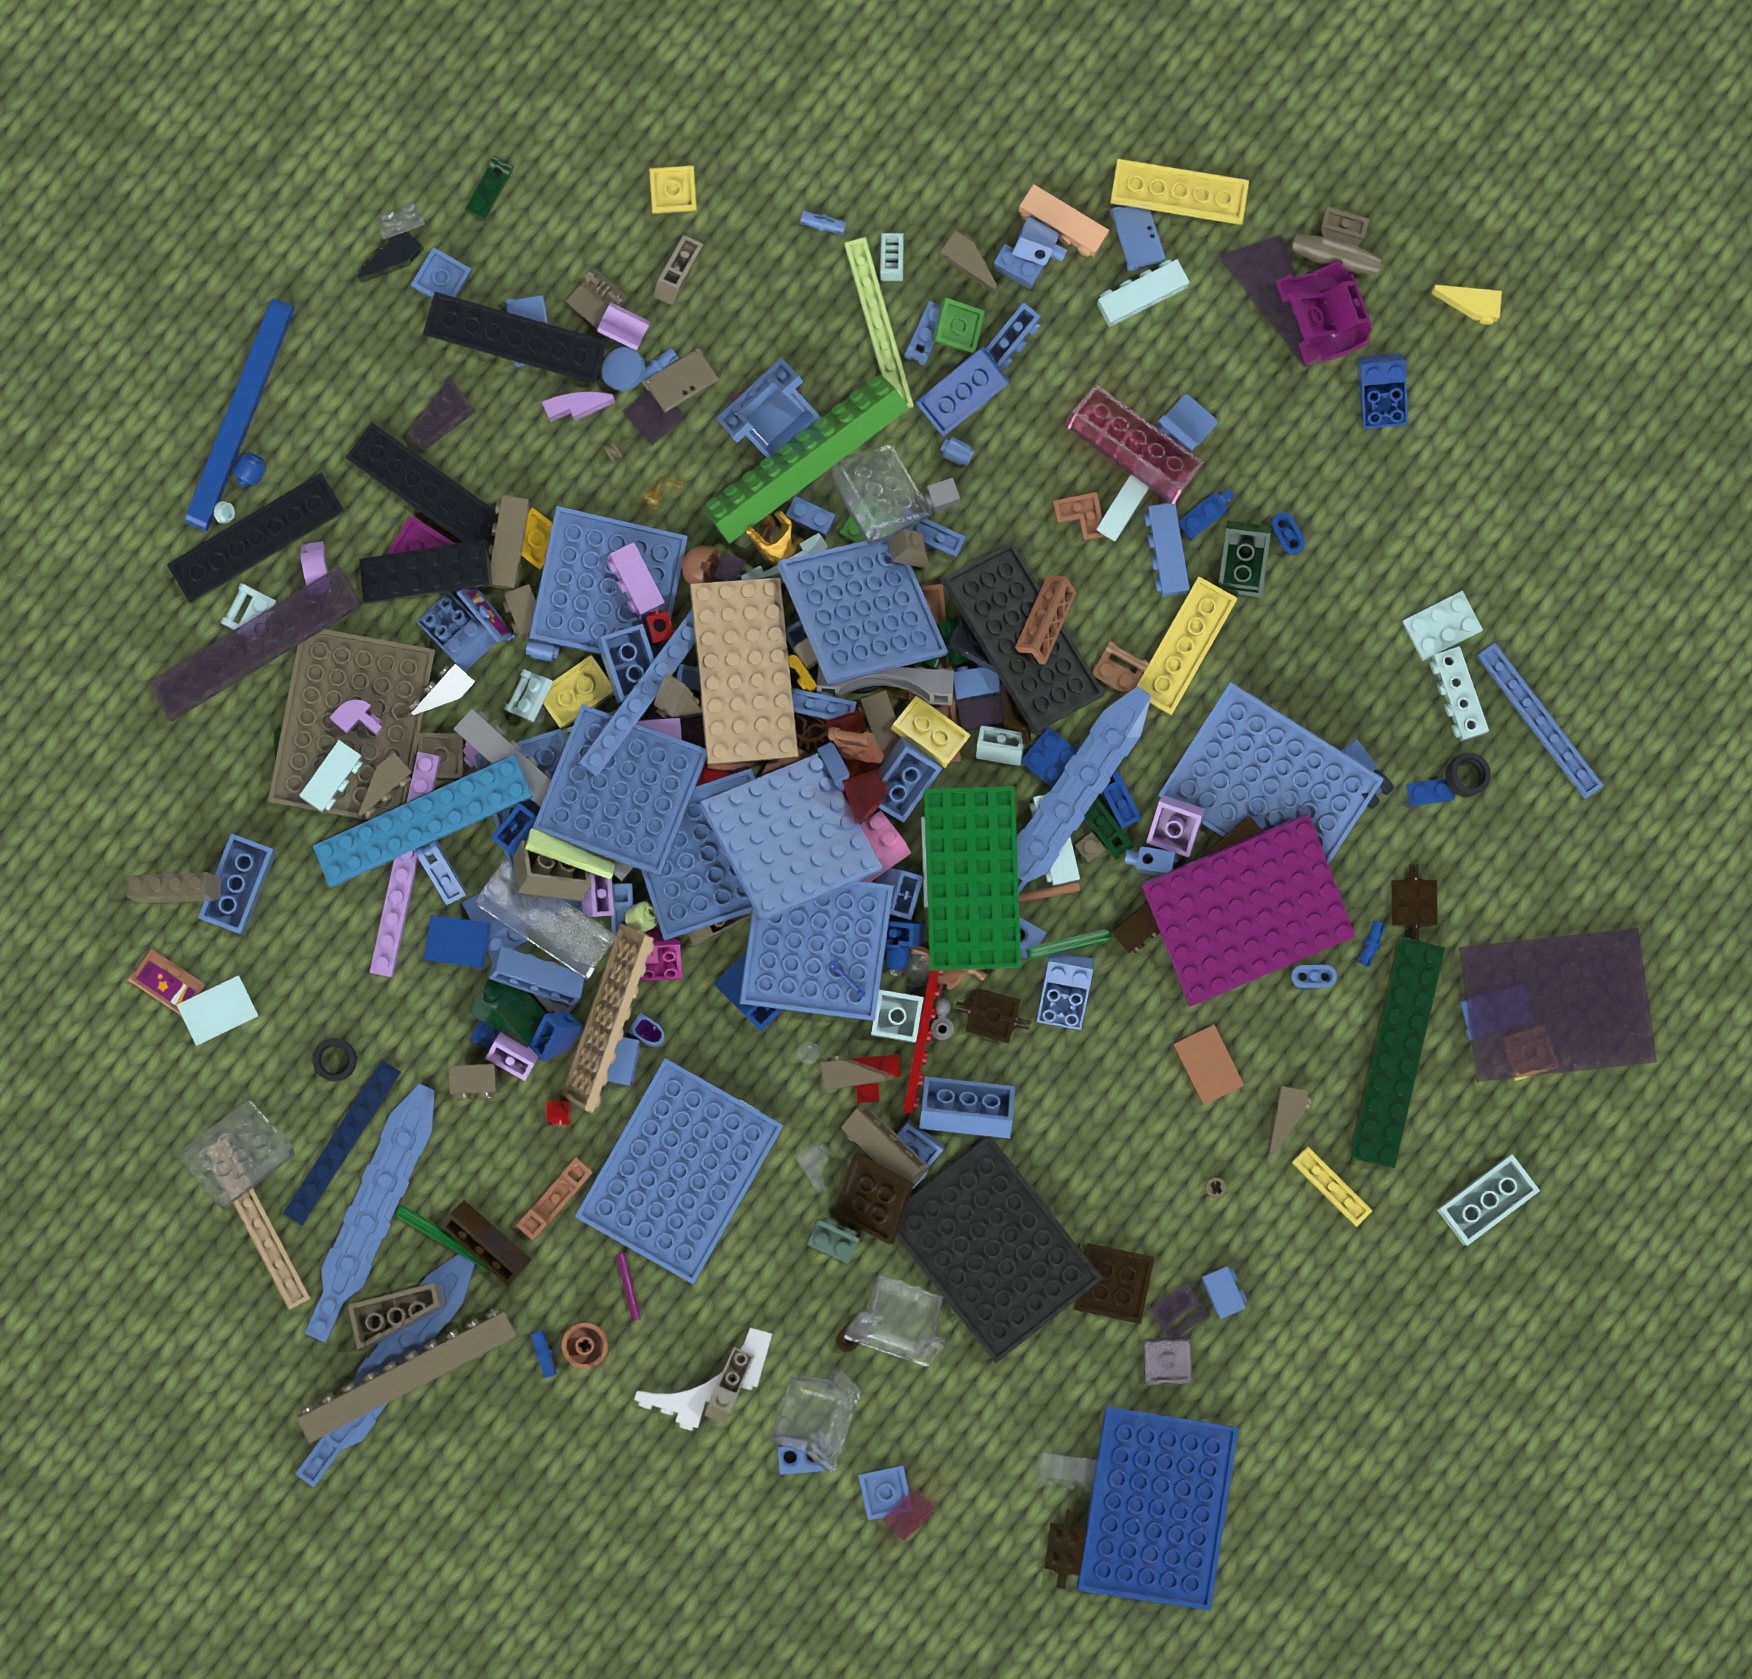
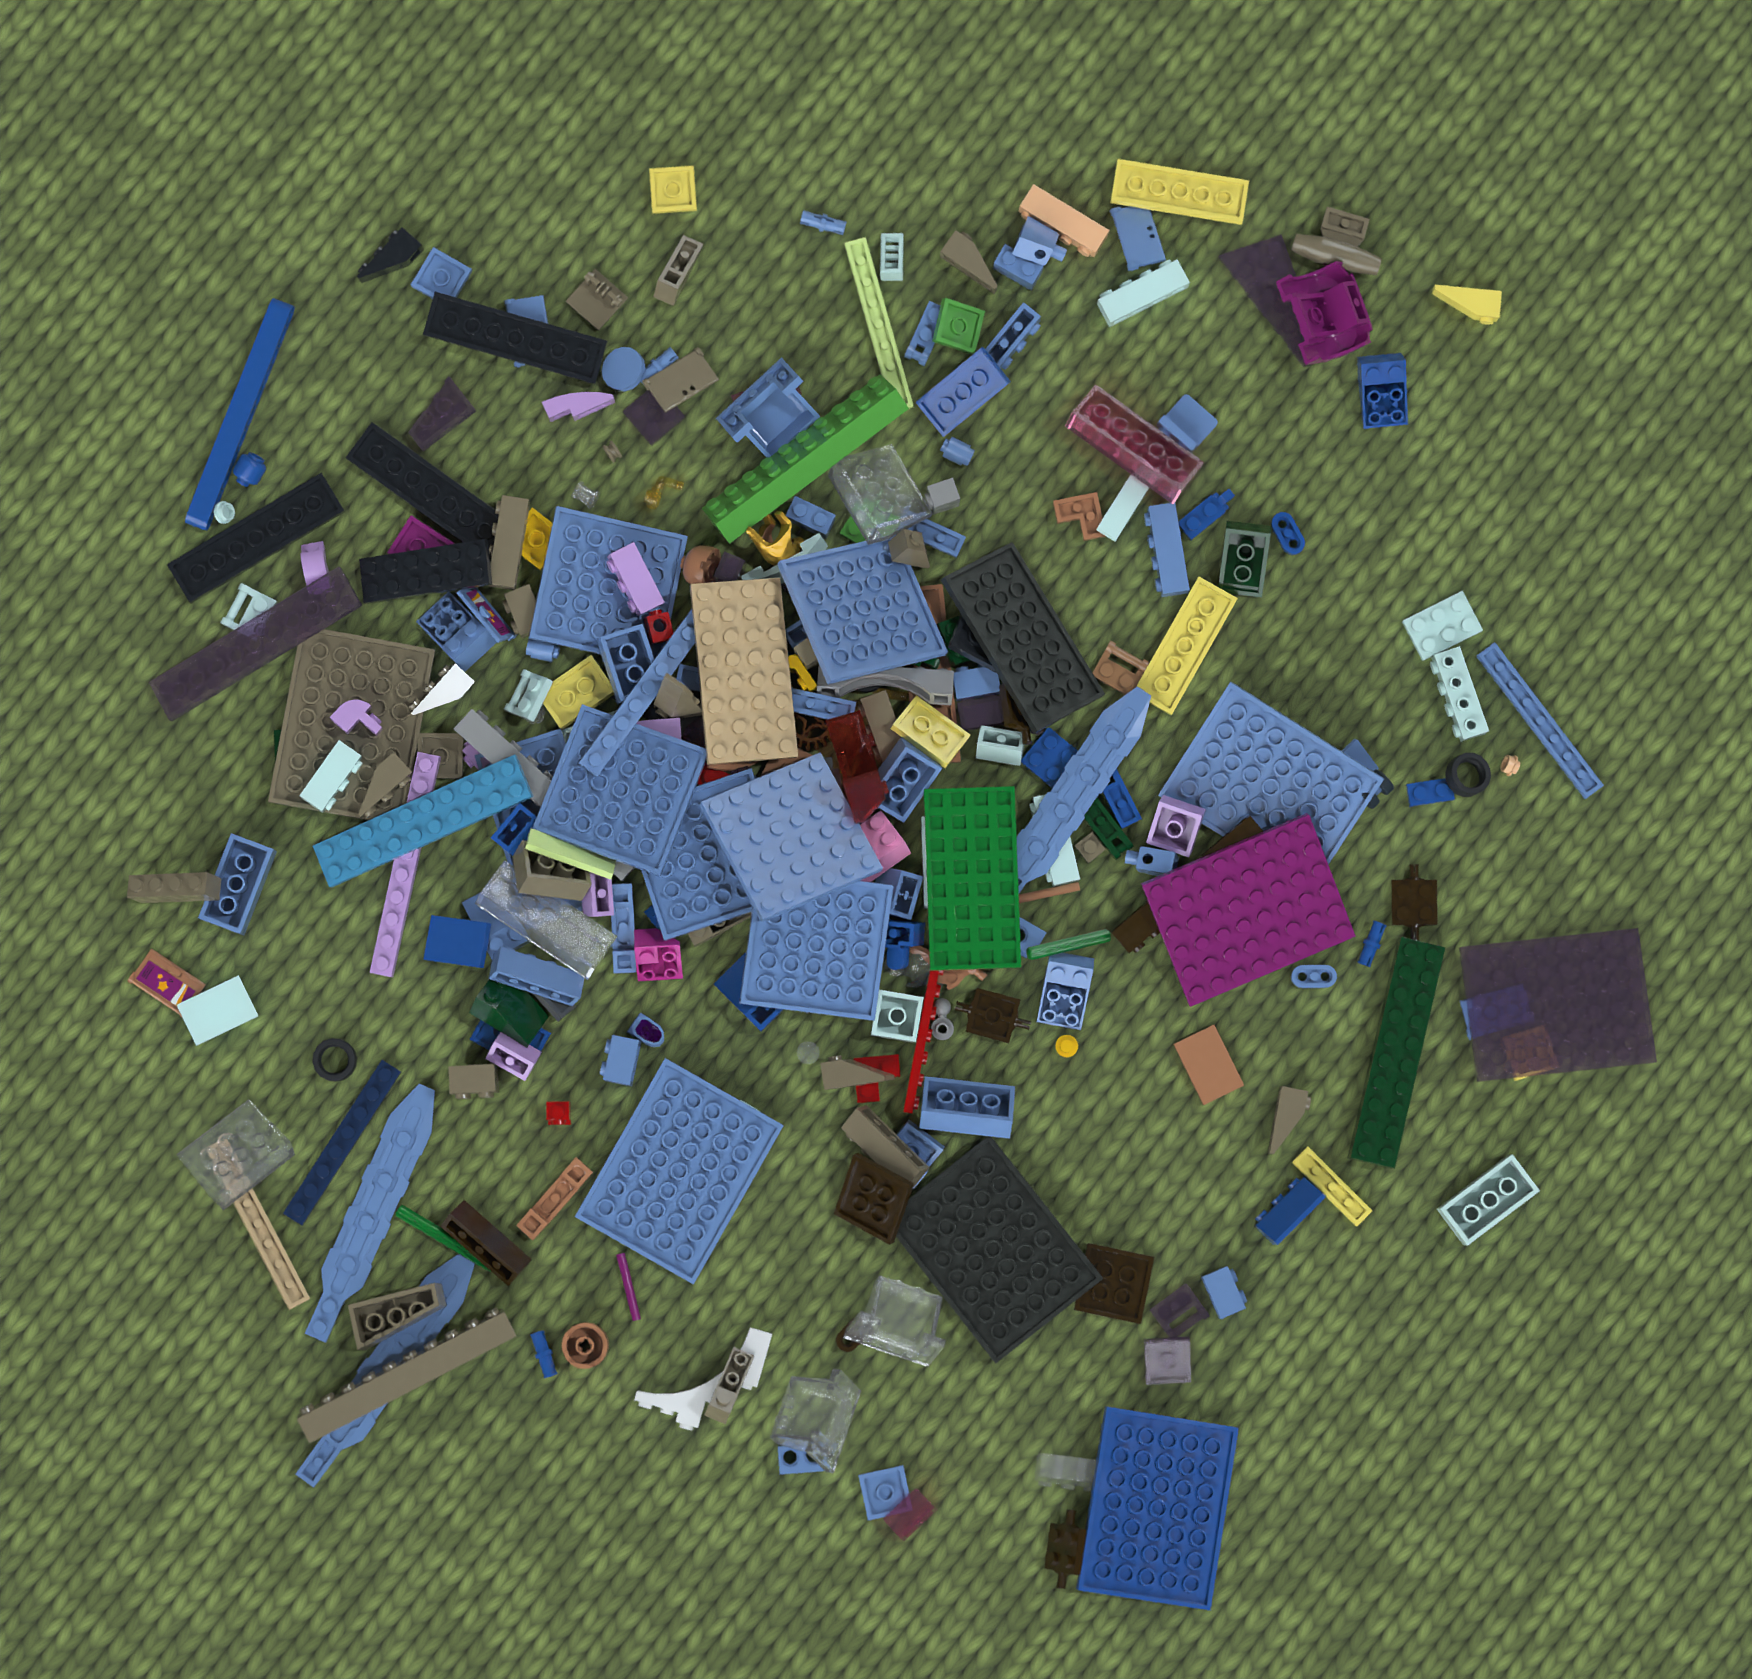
clear plate [376,203,425,239] -> none
medium blue plate [416,841,467,905] -> none
dark green plate [465,155,514,221] -> none
blue torso [529,1012,583,1061] -> none
tan plate [561,923,654,1113] -> none
lavender panel [597,302,650,350] -> none
yellowish green head [625,901,658,933] -> none
clear arch [795,1141,831,1194] -> none
sand green bracket [807,1217,859,1263] -> none
medium blue slope [817,742,849,792] -> none
nougat plate [828,727,884,763] -> none
blue hinge [829,961,866,997] -> none
nougat fence [1015,576,1077,664] -> none
dark tan bush [1205,1178,1226,1198] -> none
none -> clear bush [571,481,601,509]
none -> yellow plate [1055,1035,1078,1058]
none -> blue slope [1254,1177,1326,1245]
none -> light nougat plate [1500,755,1520,776]

